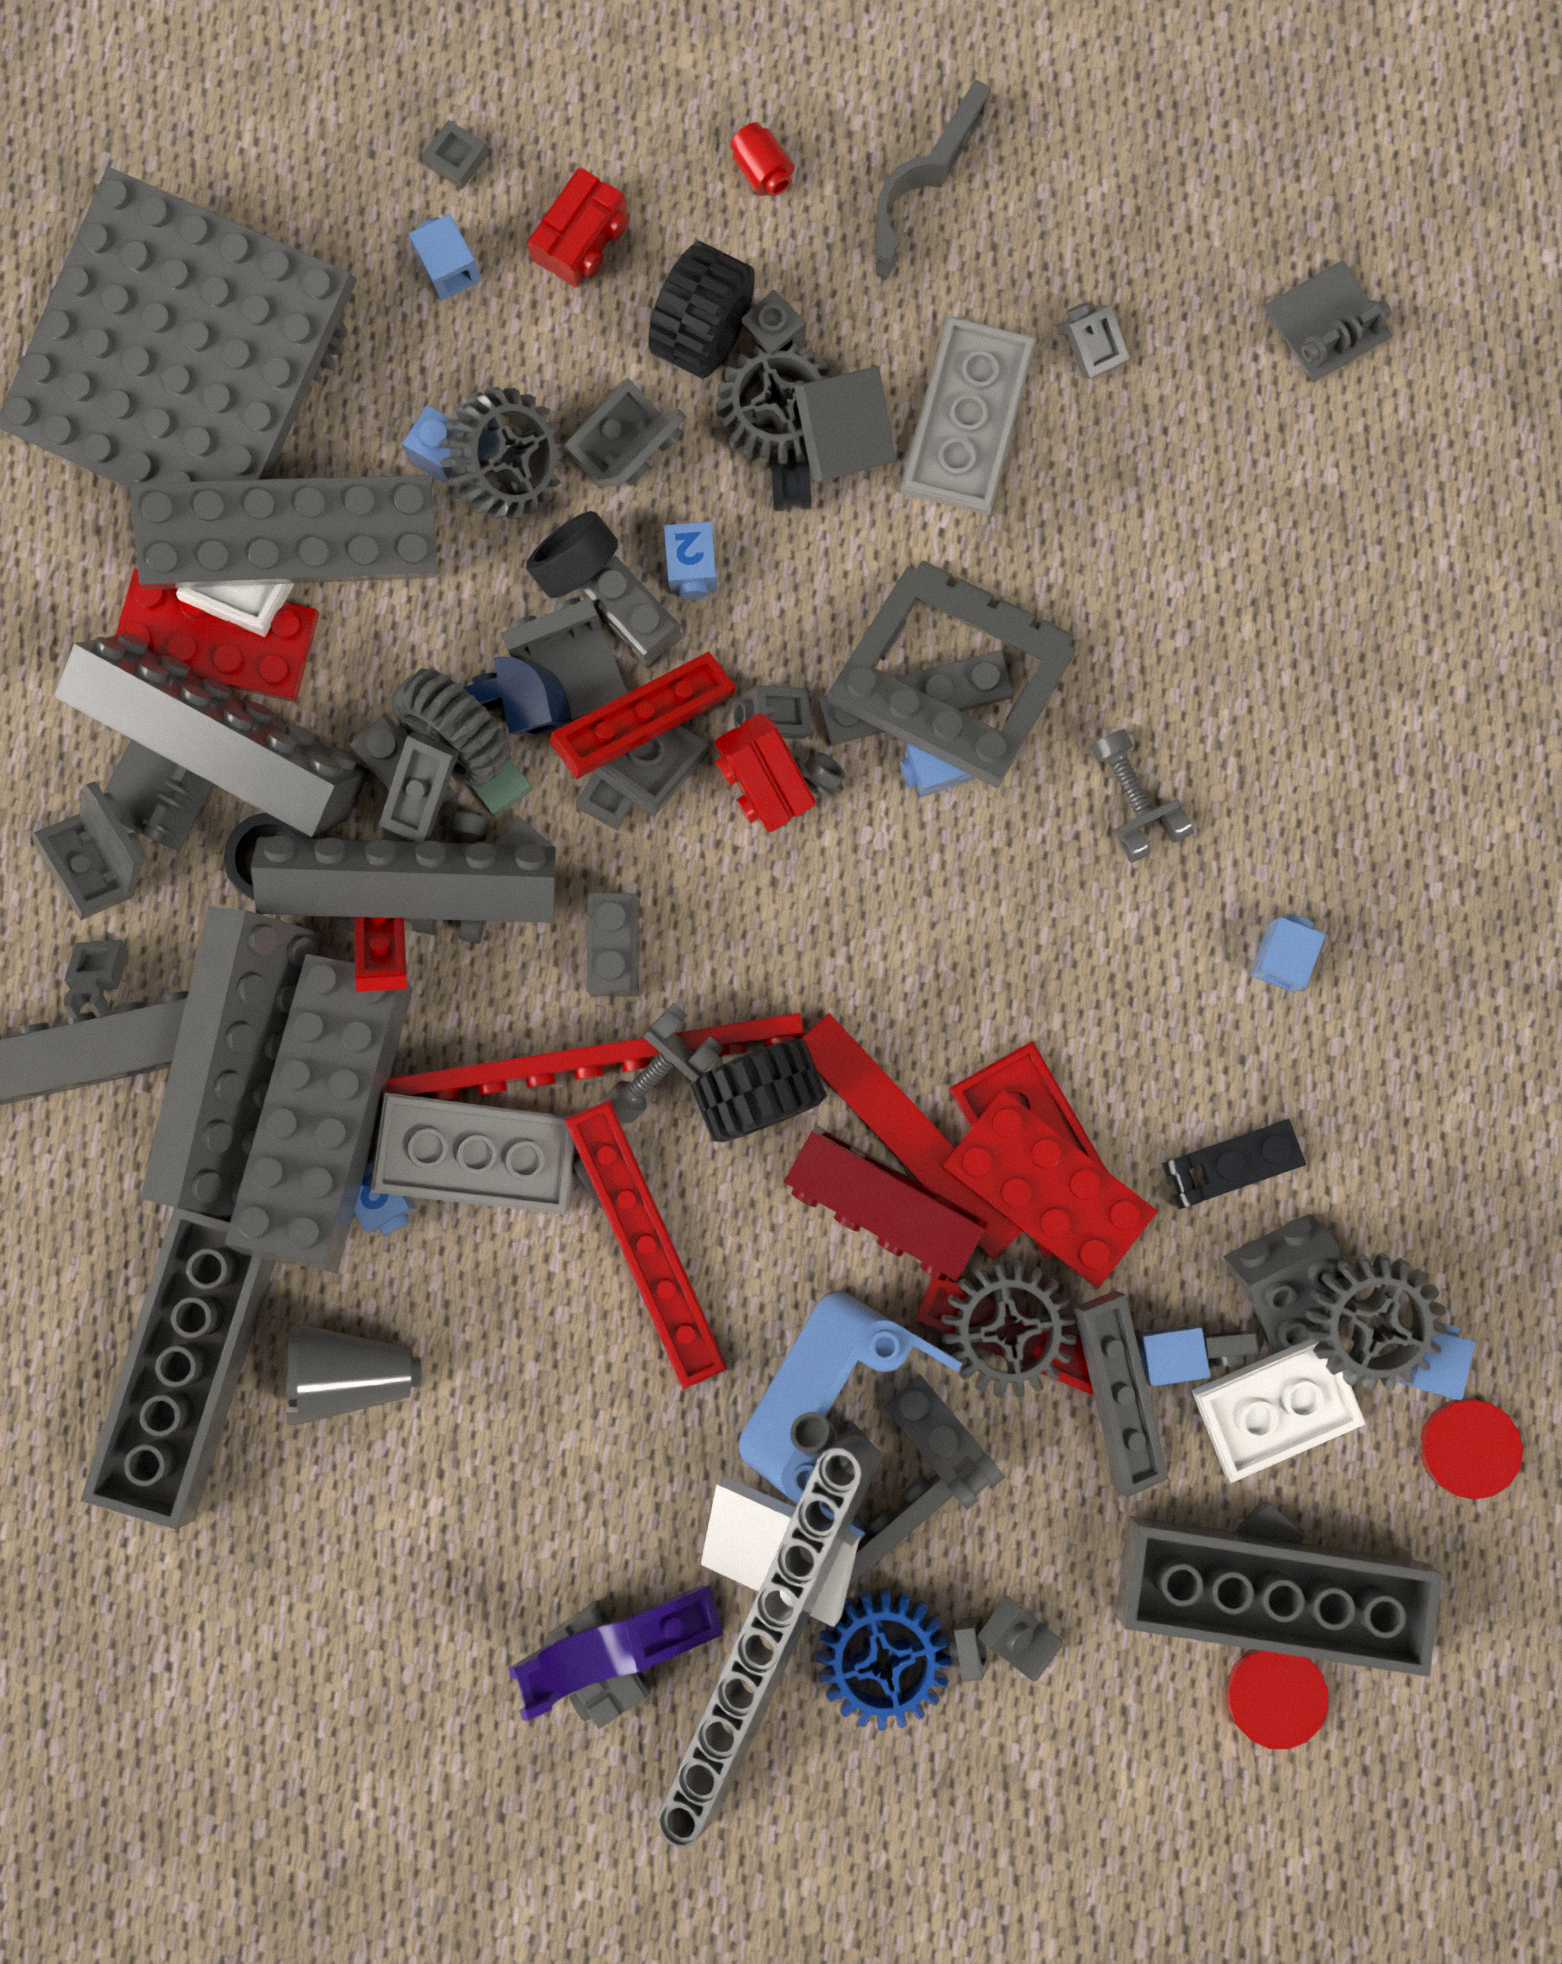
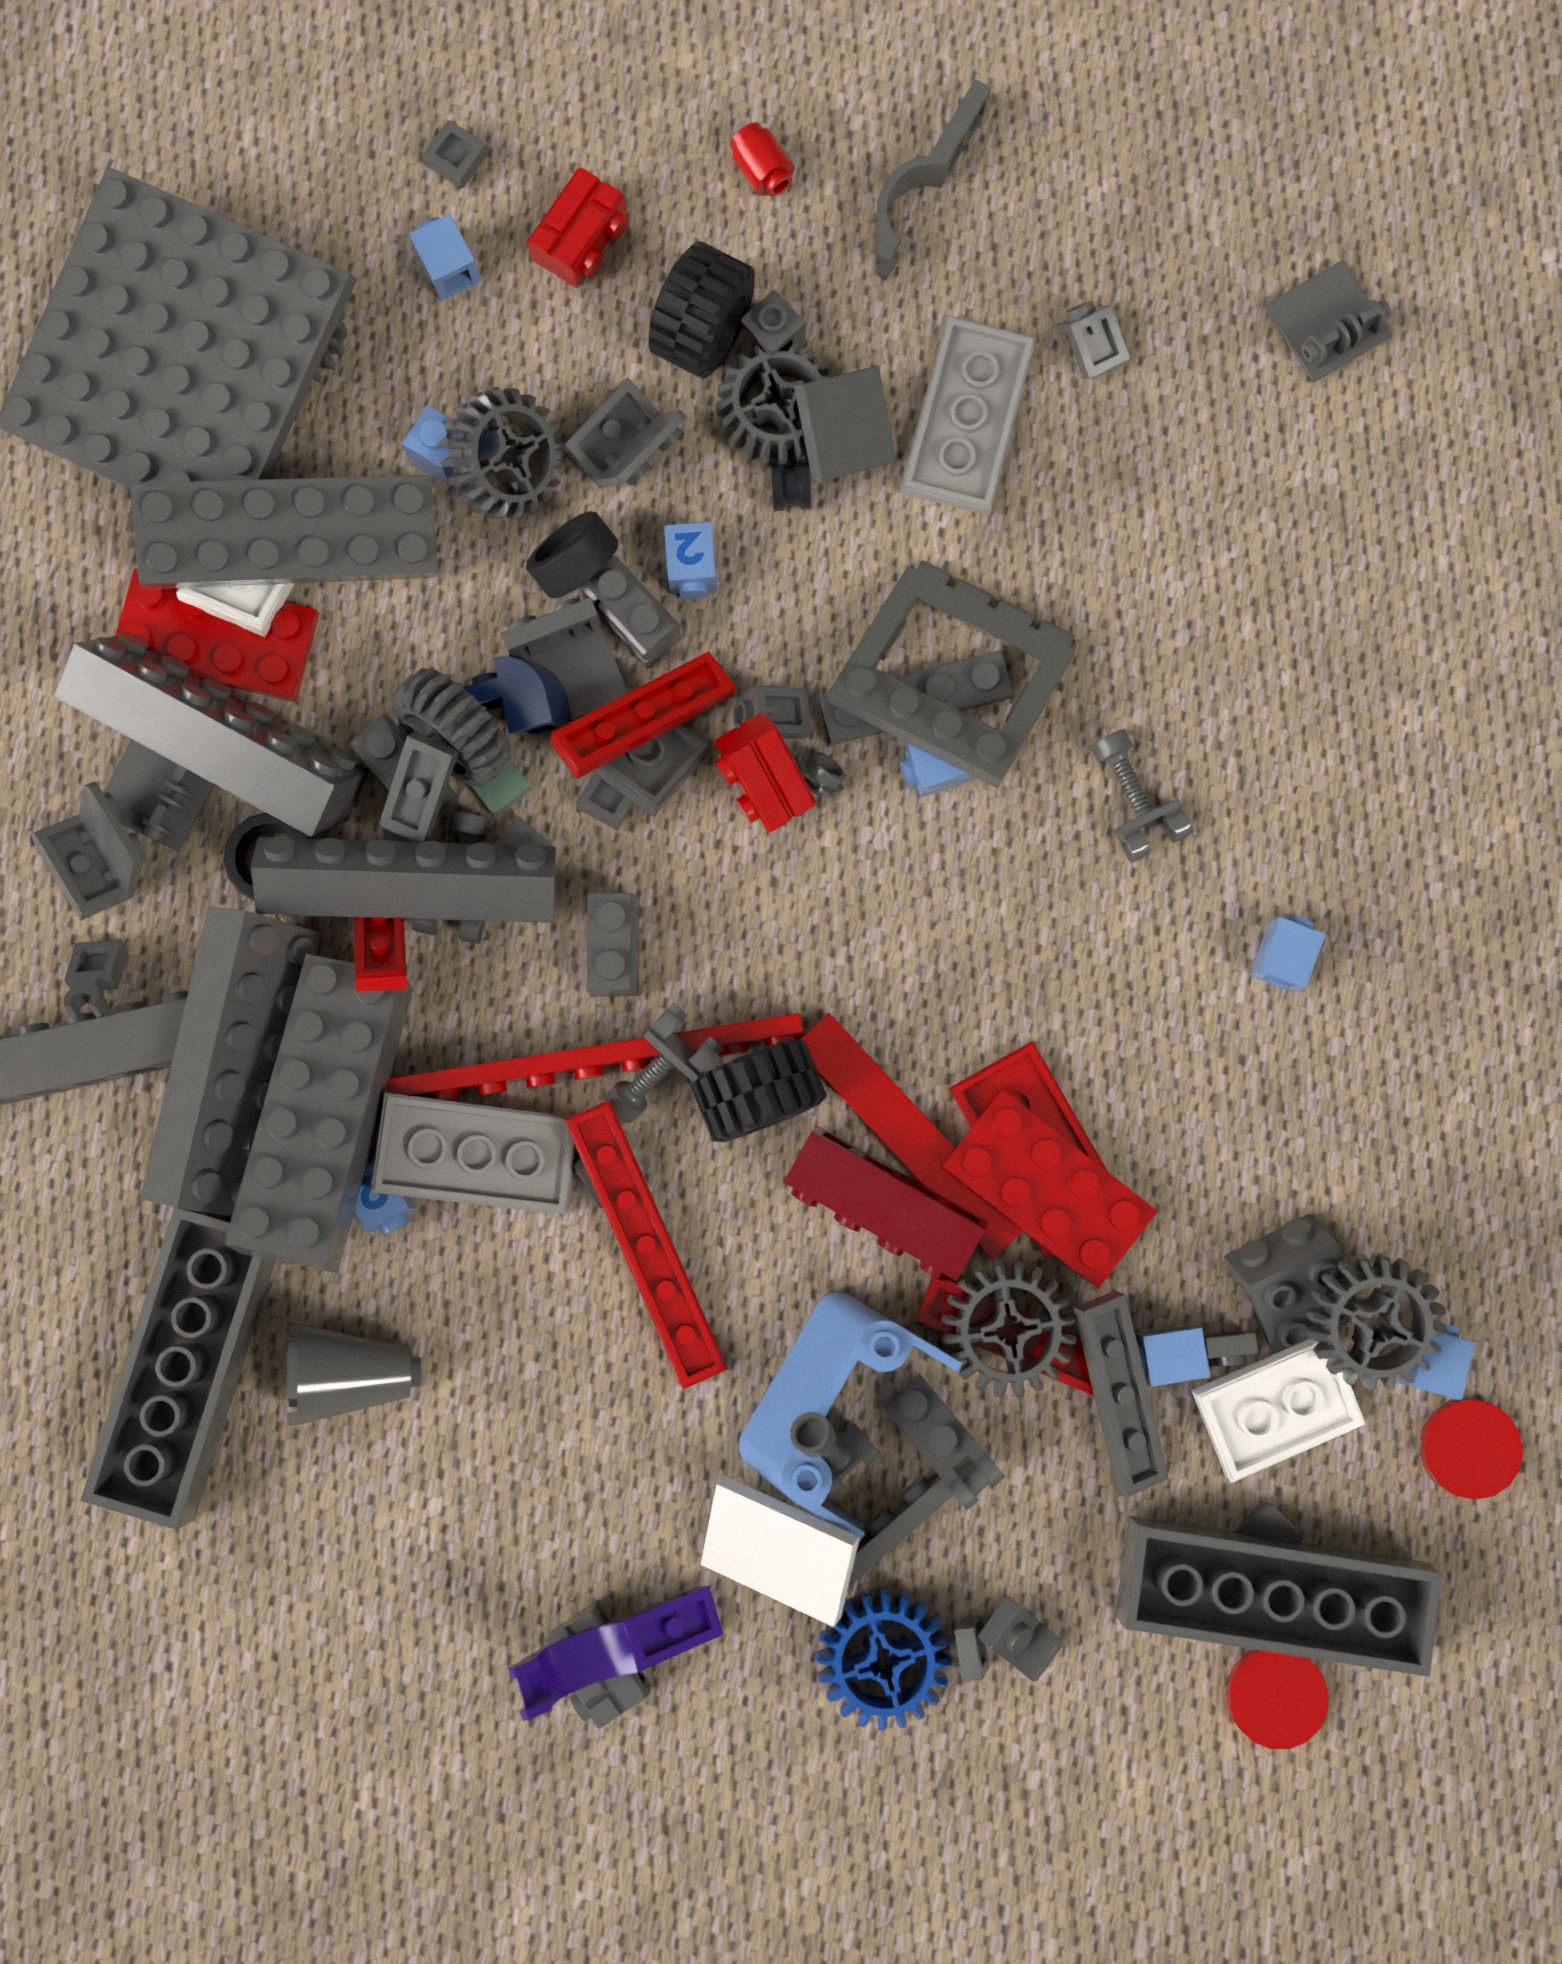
dark grey beam [658,1435,878,1847] -> none
black plate [1161,1119,1306,1209] -> none

